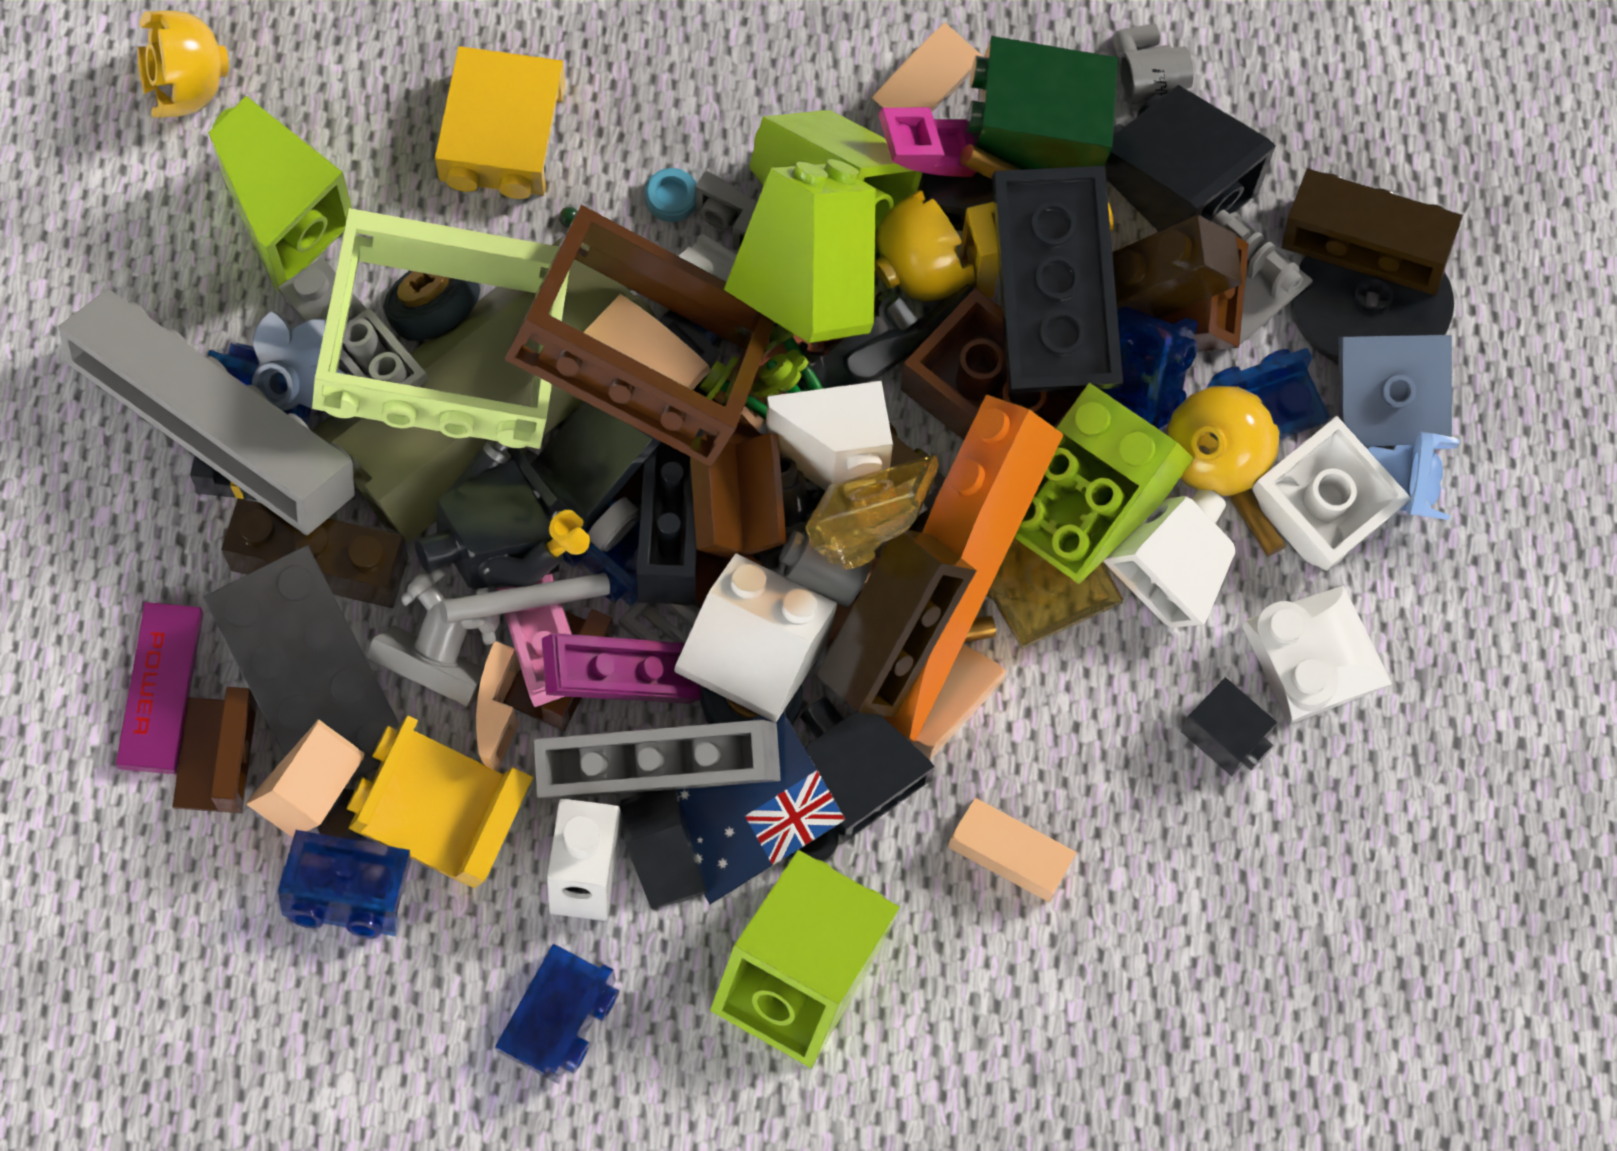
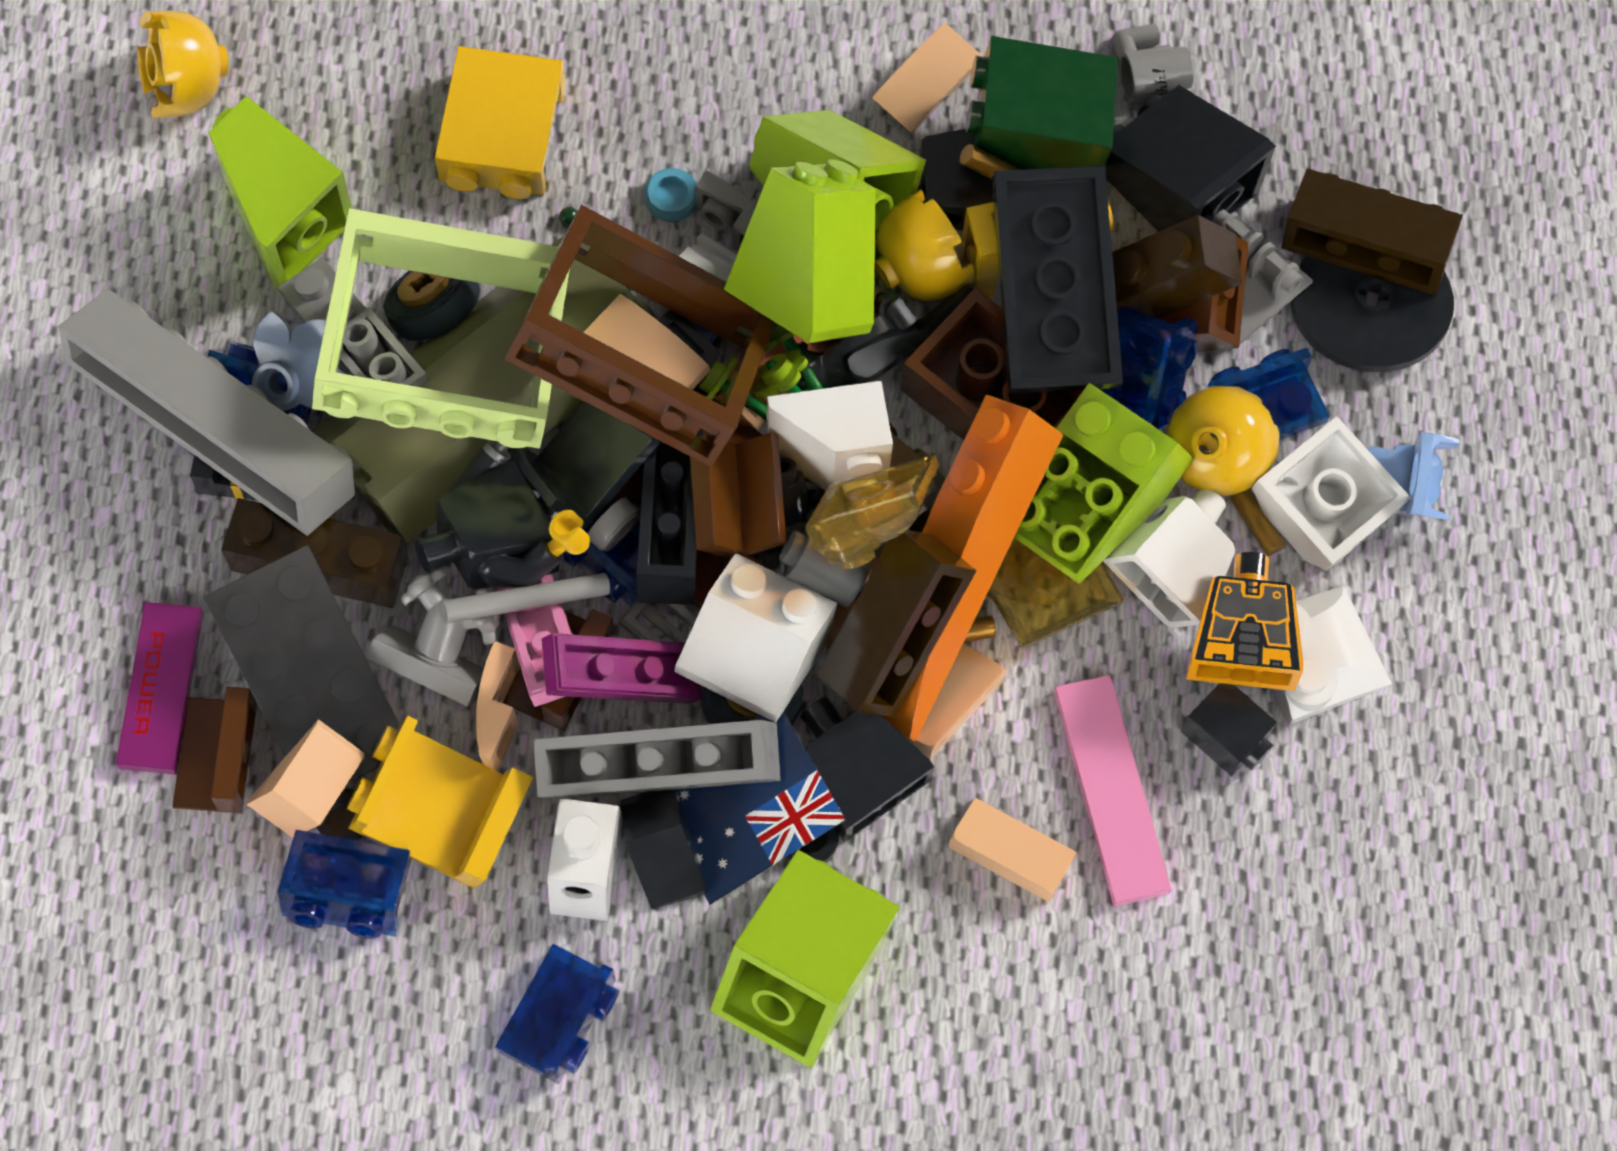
dark pink slope [878,108,976,177] -> none
sand blue plate [1339,335,1452,446] -> none
none -> bright pink tile [1054,675,1172,907]
none -> torso [1186,552,1303,691]

